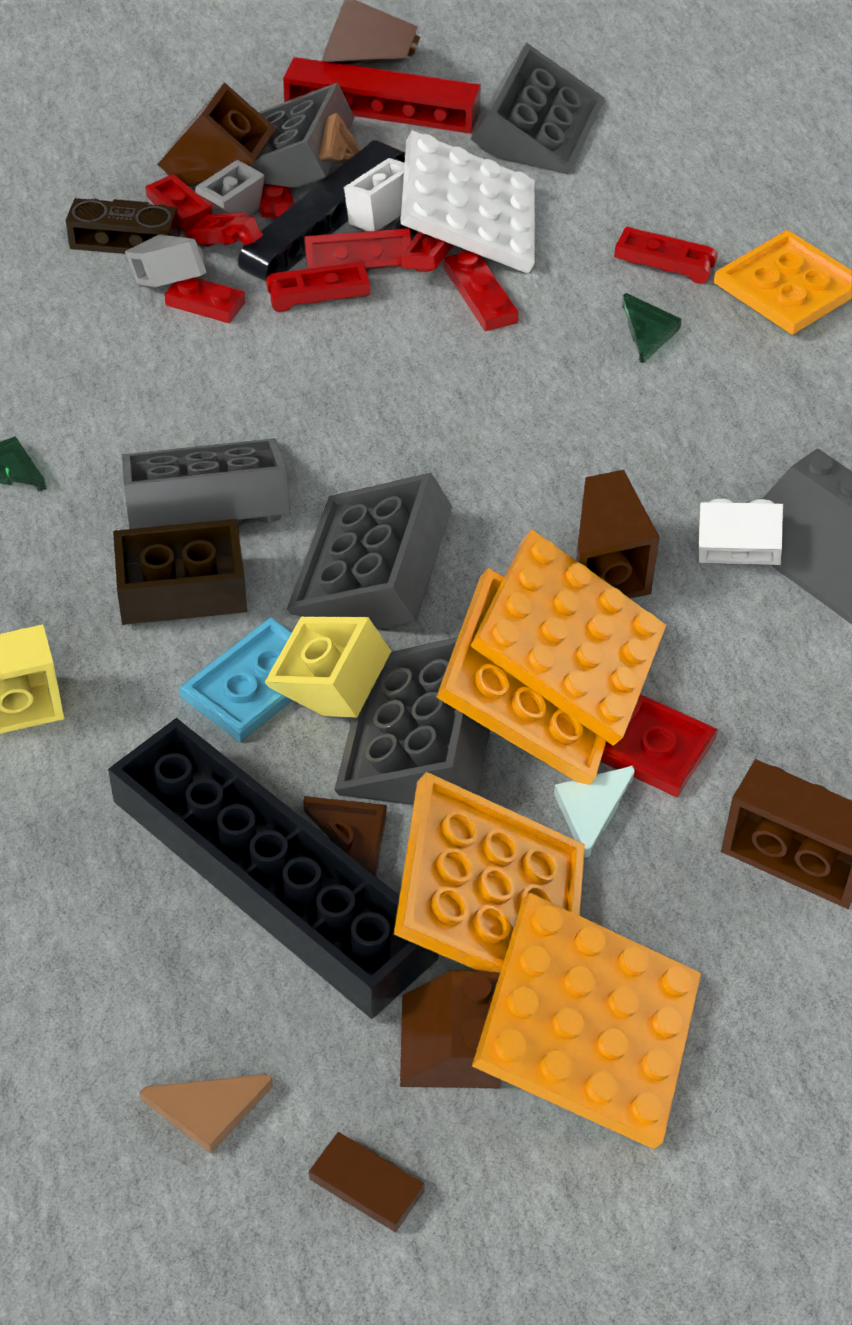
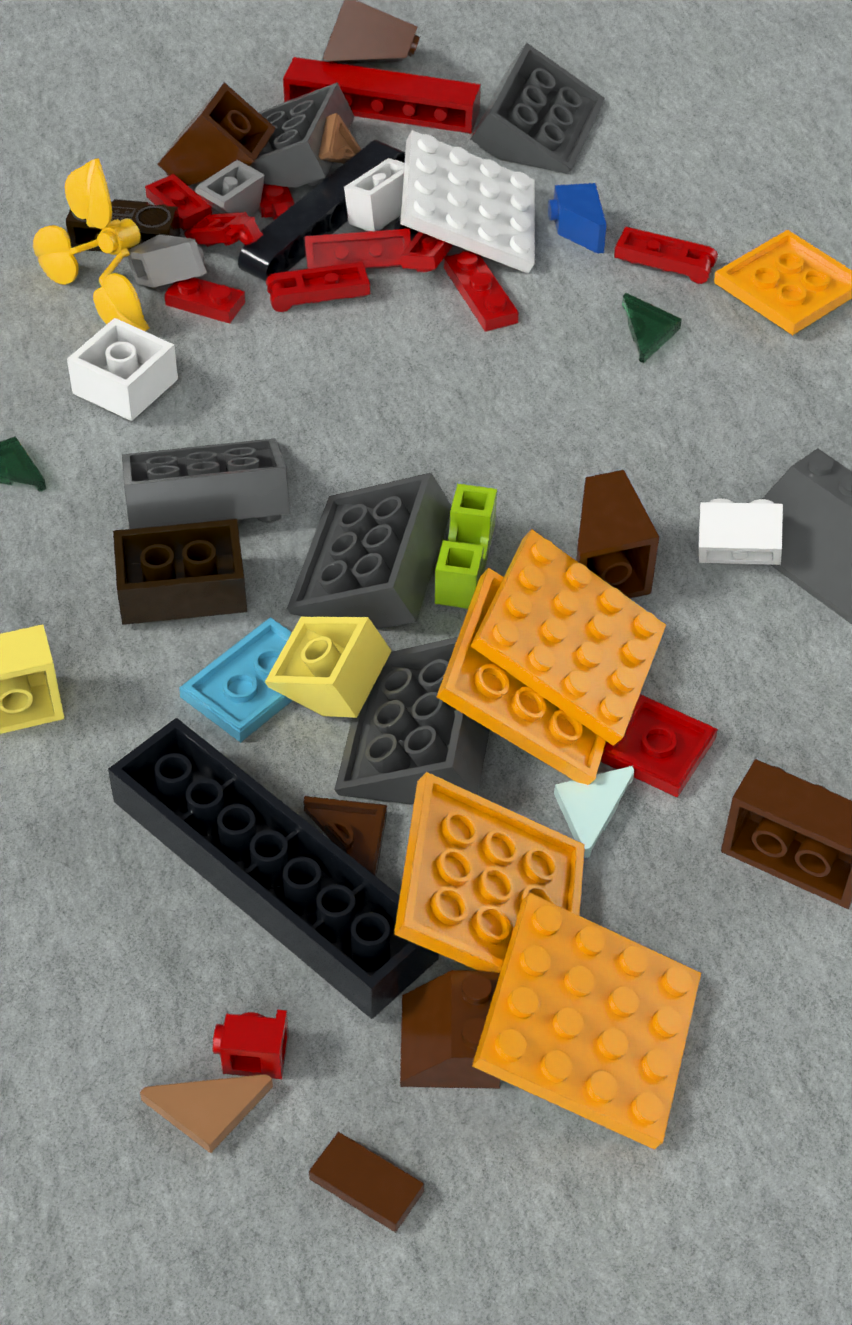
none -> yellow plant [33,158,150,331]
none -> white brick [67,318,178,421]
none -> red brick [213,1009,289,1079]
none -> lime arch [435,483,497,609]
none -> blue slope [548,183,607,254]

